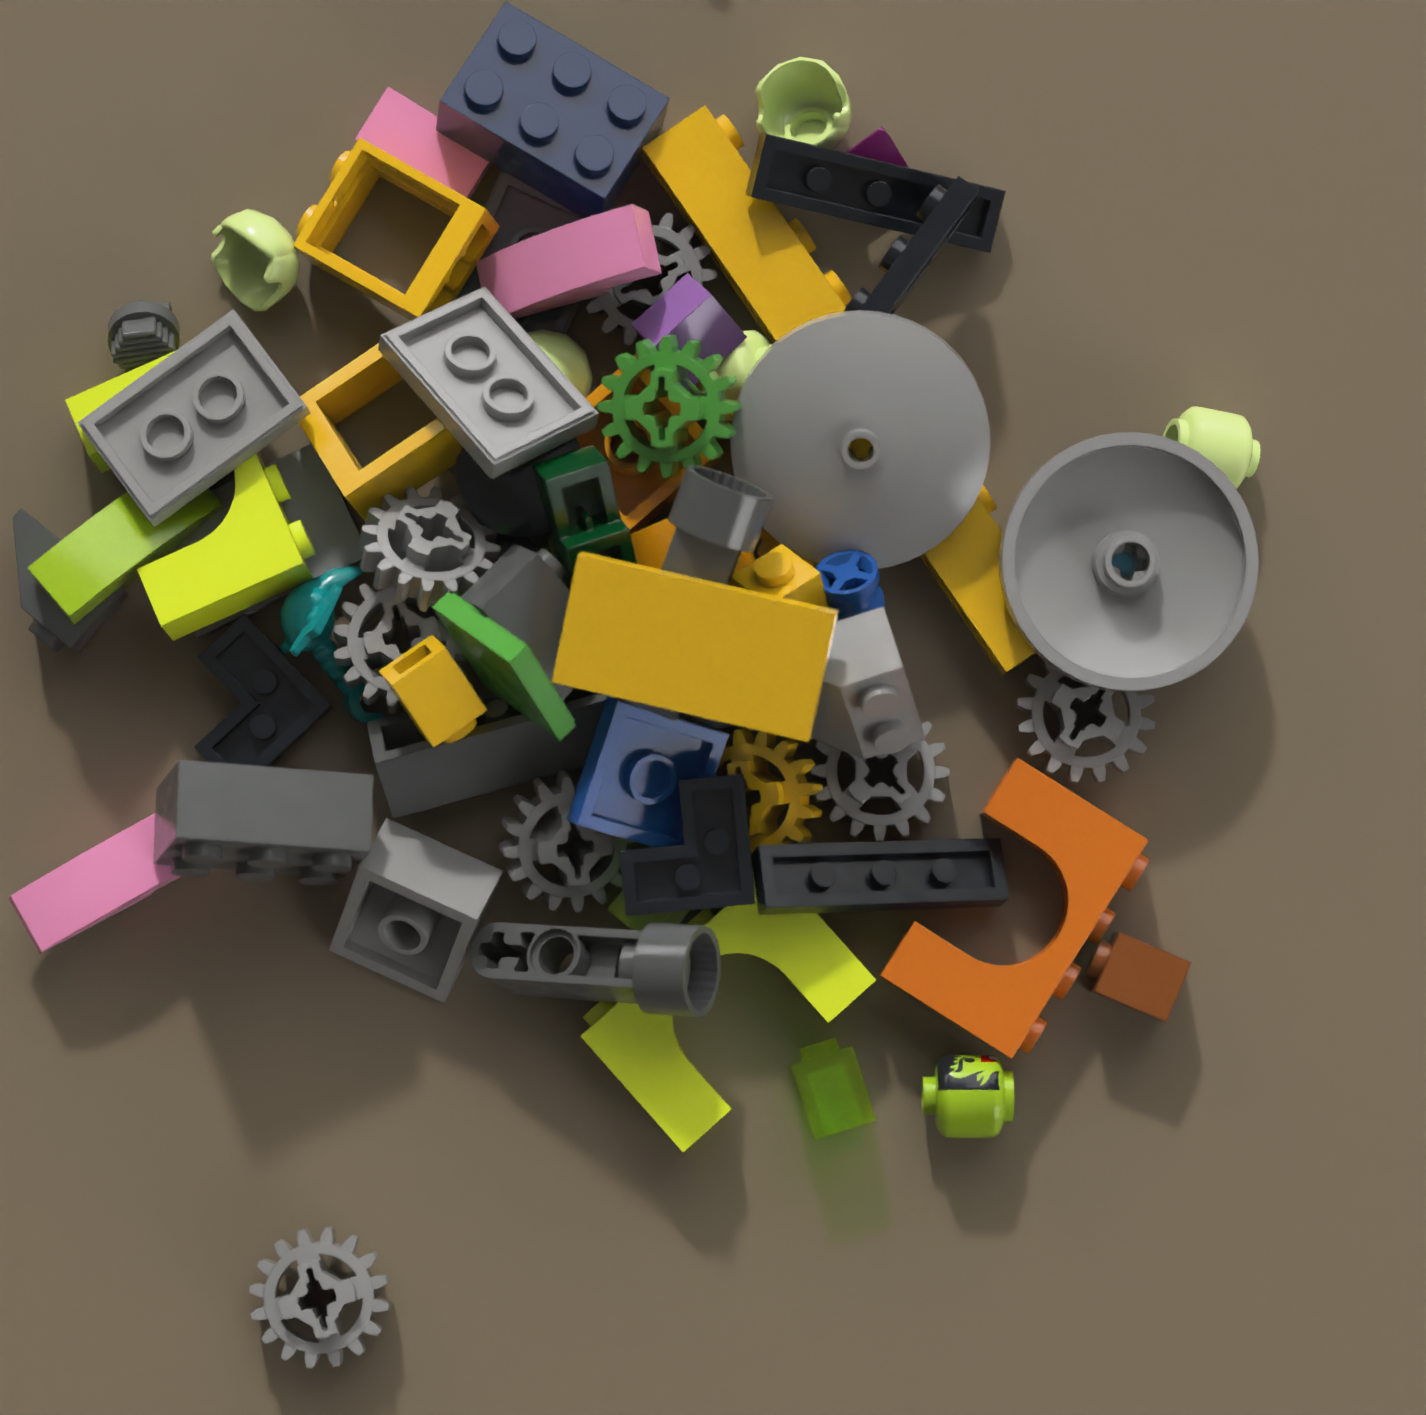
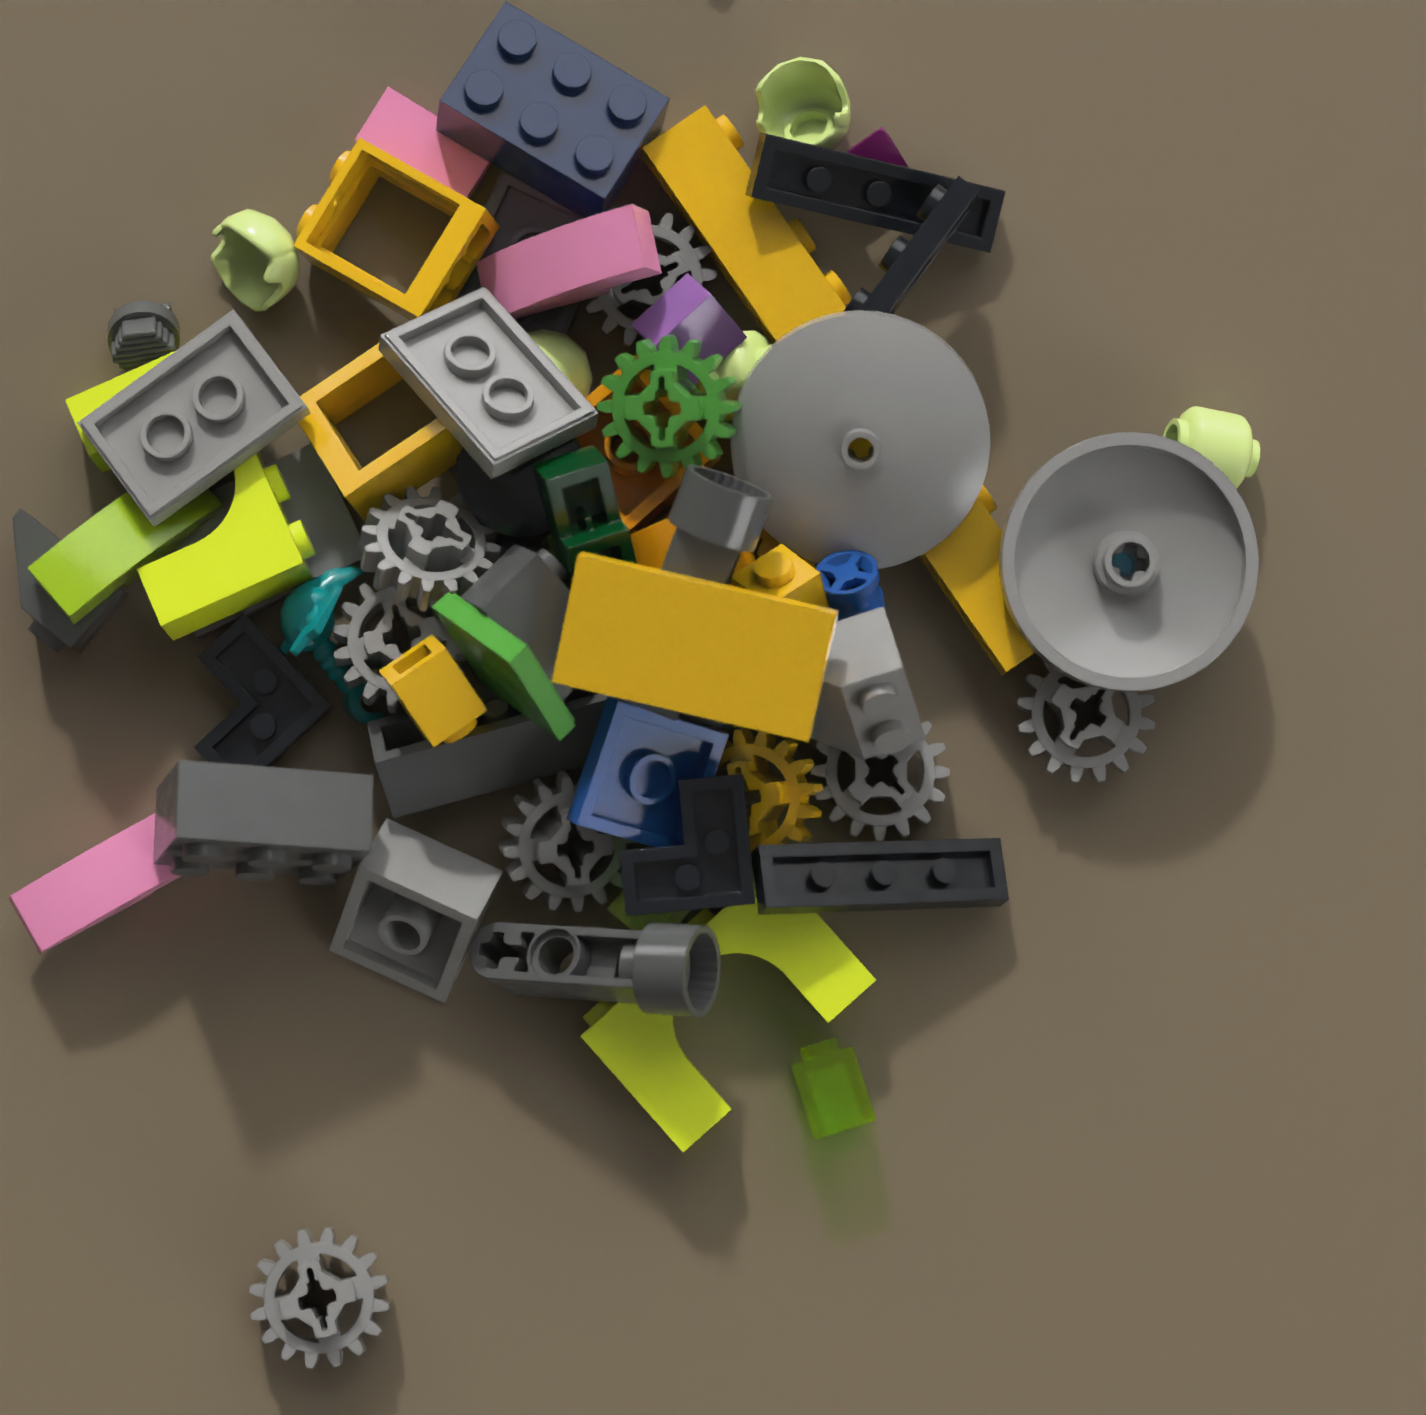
orange arch [878,758,1150,1059] -> none
lime head [921,1055,1014,1138] -> none
dark orange brick [1085,932,1191,1022] -> none

